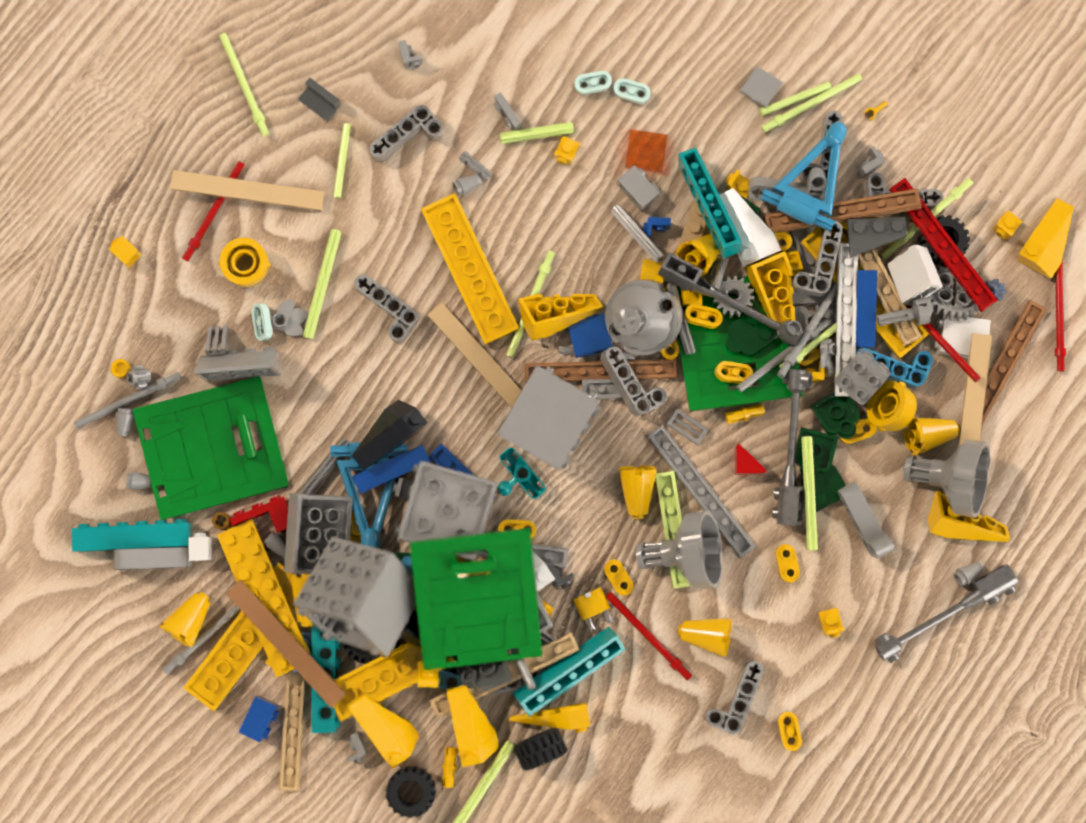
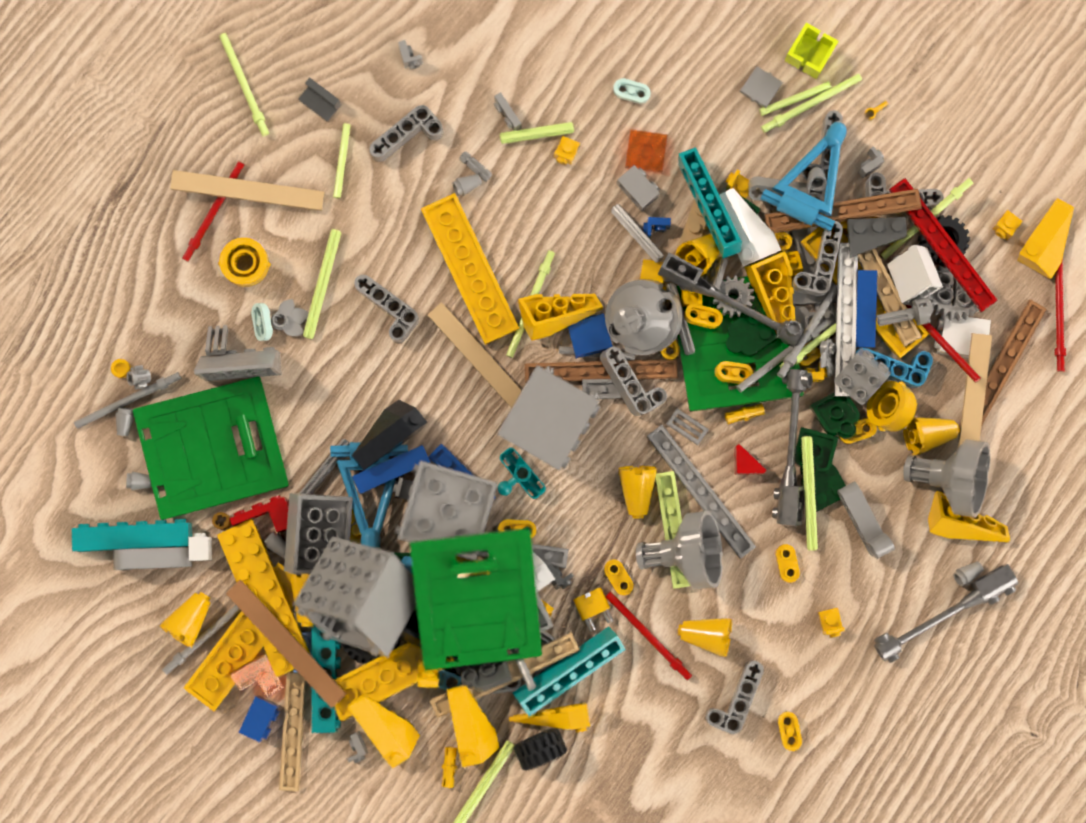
yellow brick [109,236,143,268] -> none
black tyre [385,766,436,818] -> none
light aqua plate [575,71,612,95] -> none
sand blue gear [985,278,1007,301] -> none
none -> clear orange plate [230,653,284,698]
none -> neon yellow piece [784,22,839,79]

